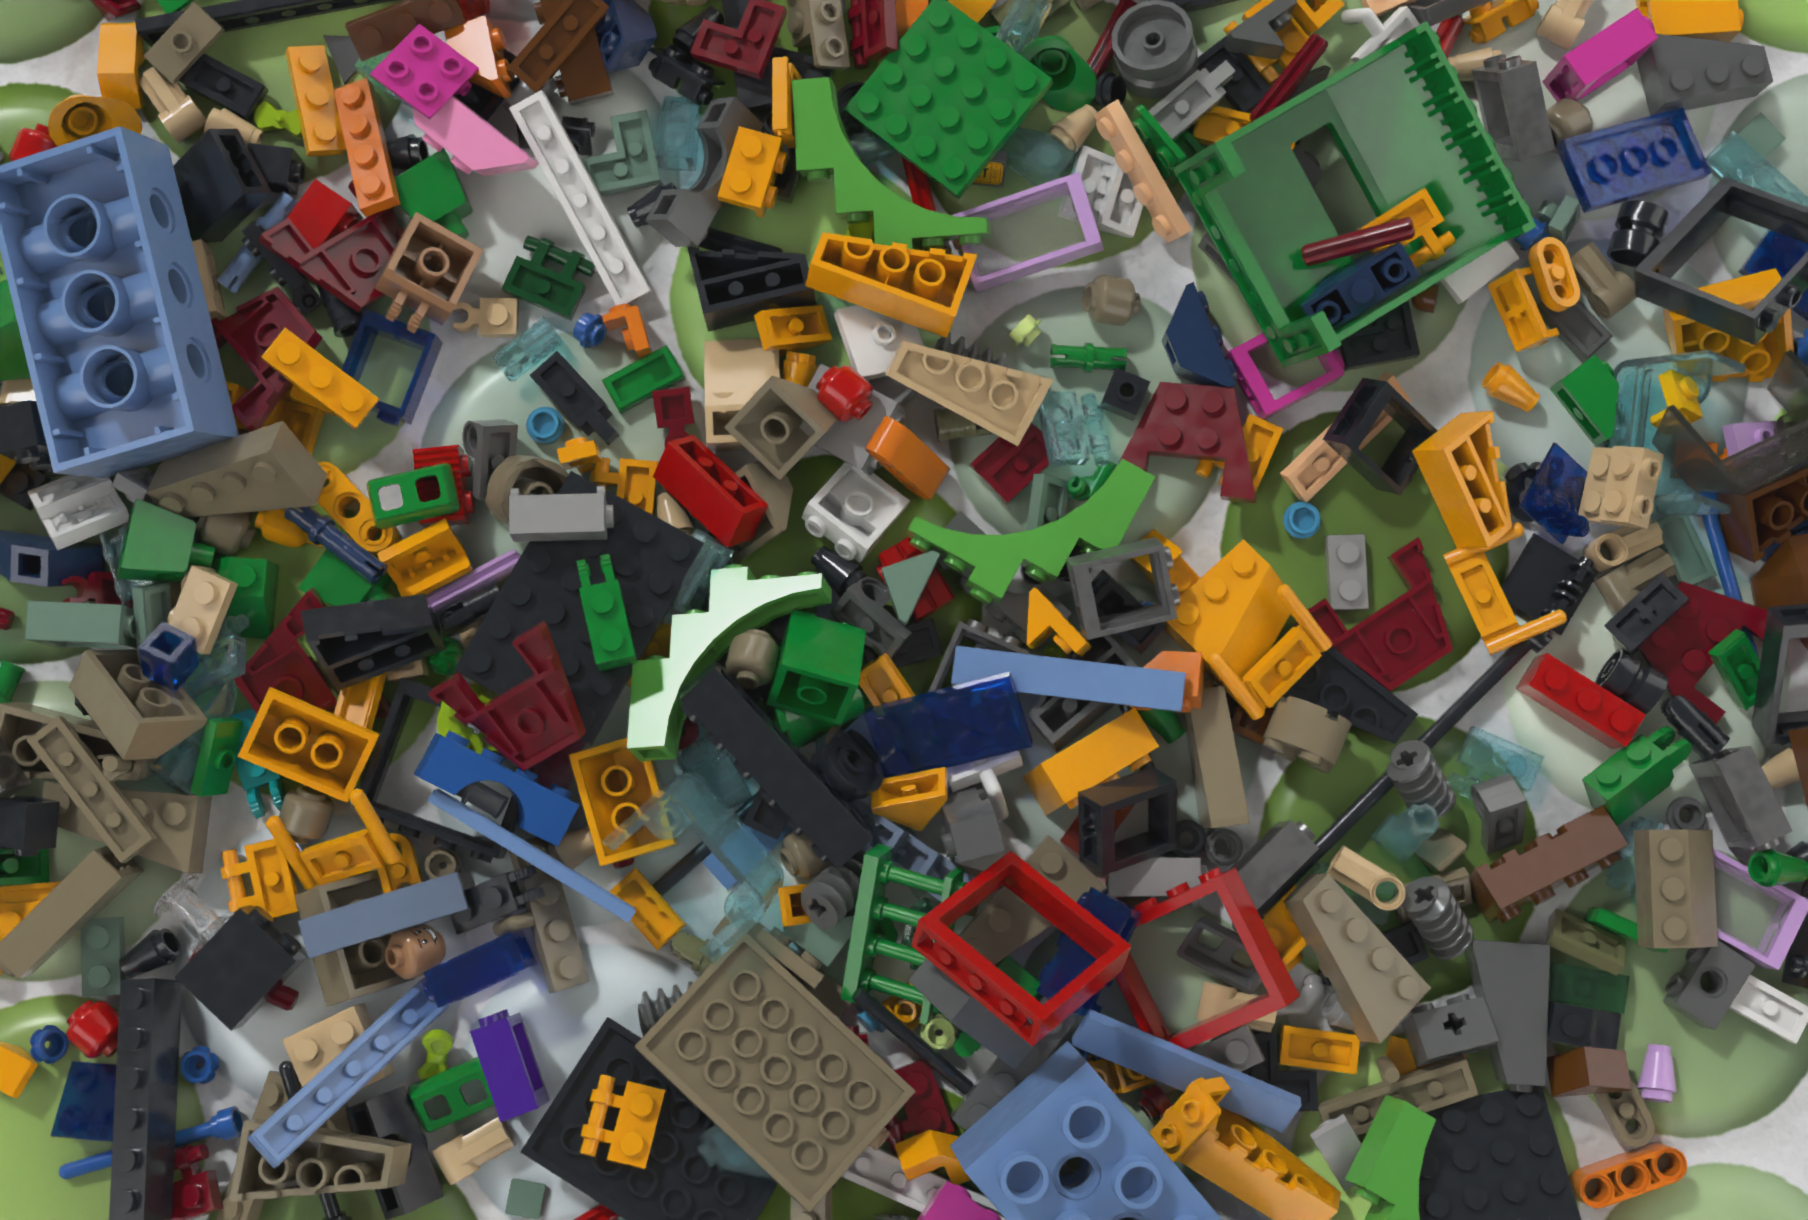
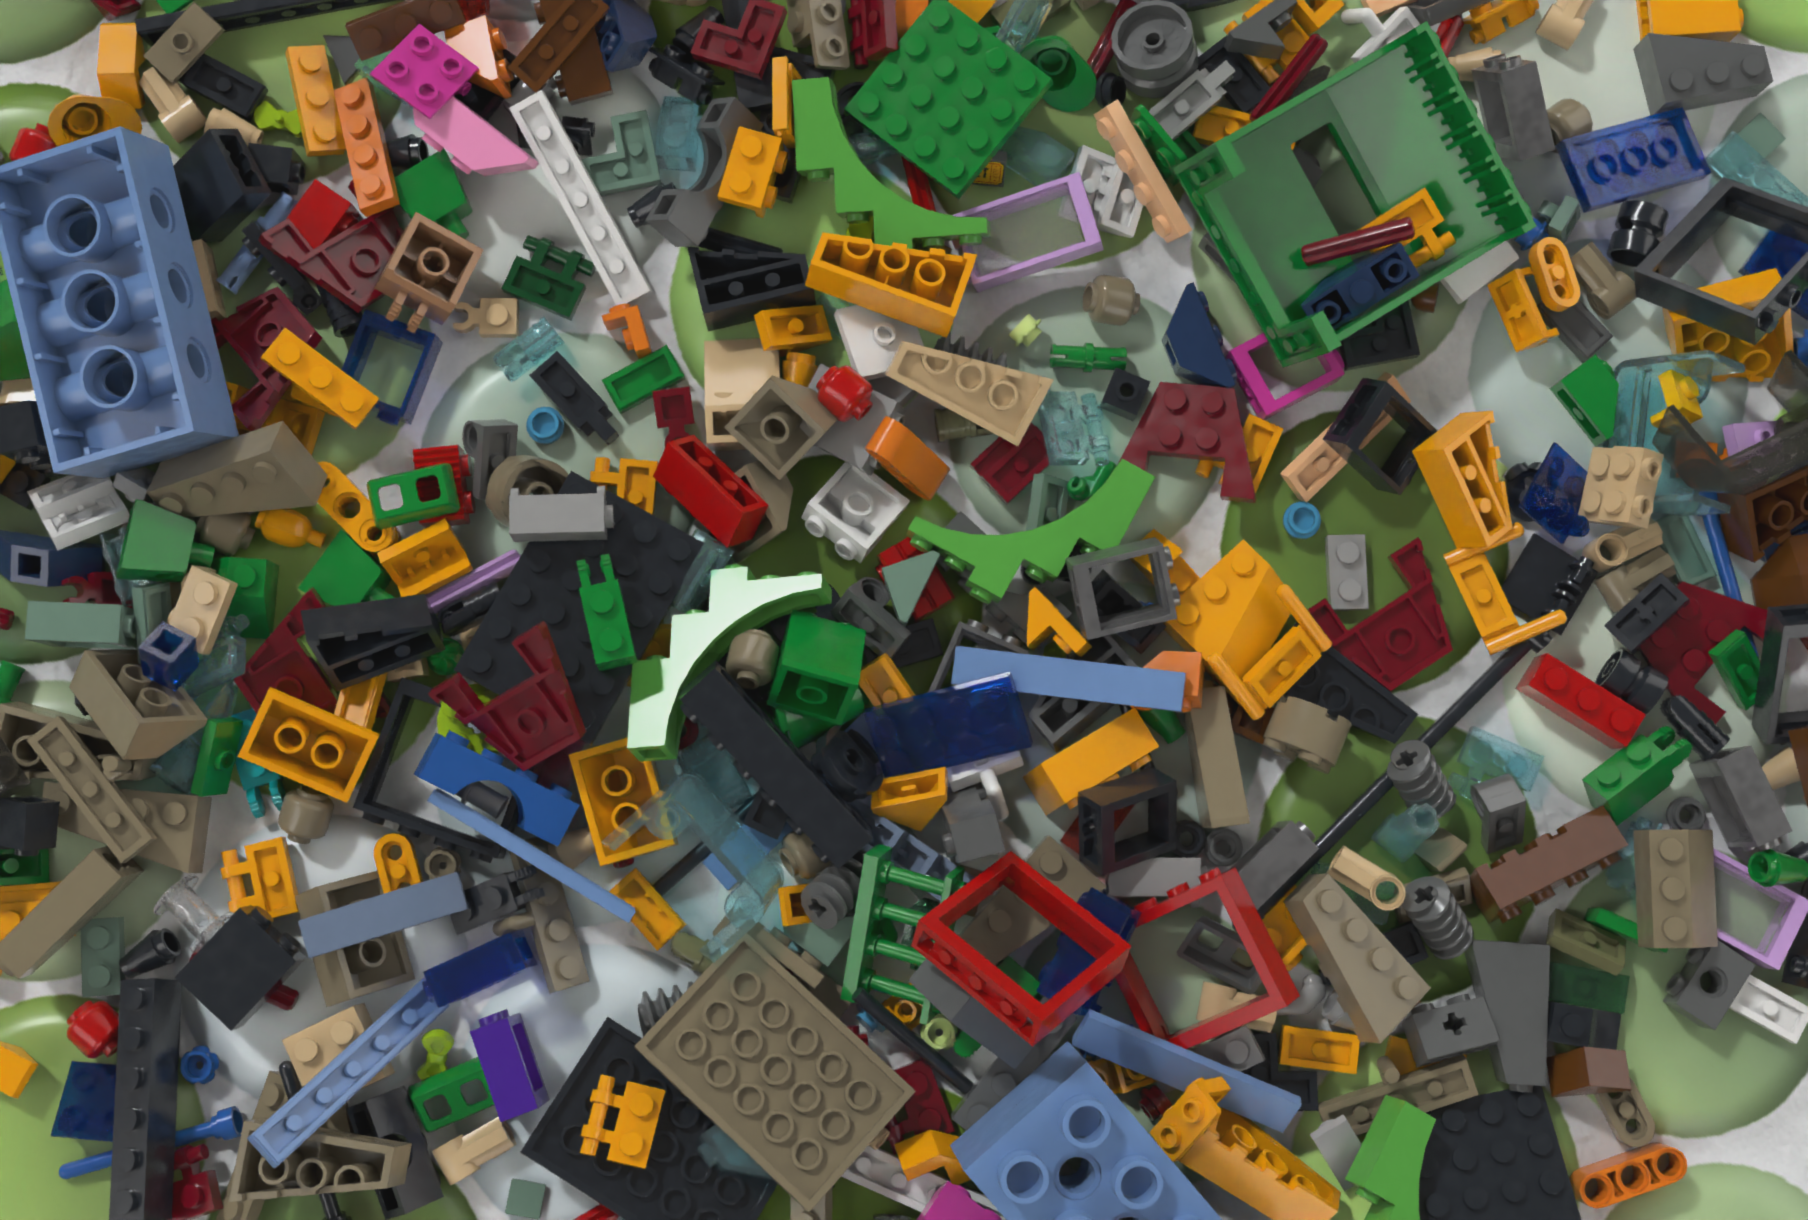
blue plate [30,1025,69,1064] -> none
light orange plate [266,789,402,890] -> none
dark blue pin [284,506,388,585] -> none
medium nougat head [385,924,446,979] -> none
light orange plate [557,437,602,474] -> none
blue plate [573,313,607,348] -> none
tan cone [655,492,696,537] -> none
black cone [811,545,867,596] -> none
tan cone [1046,104,1097,157] -> none
light orange cone [1481,362,1540,413] -> none
dark pink window [1542,8,1659,102] -> none
lavender cone [1637,1044,1677,1103] -> none

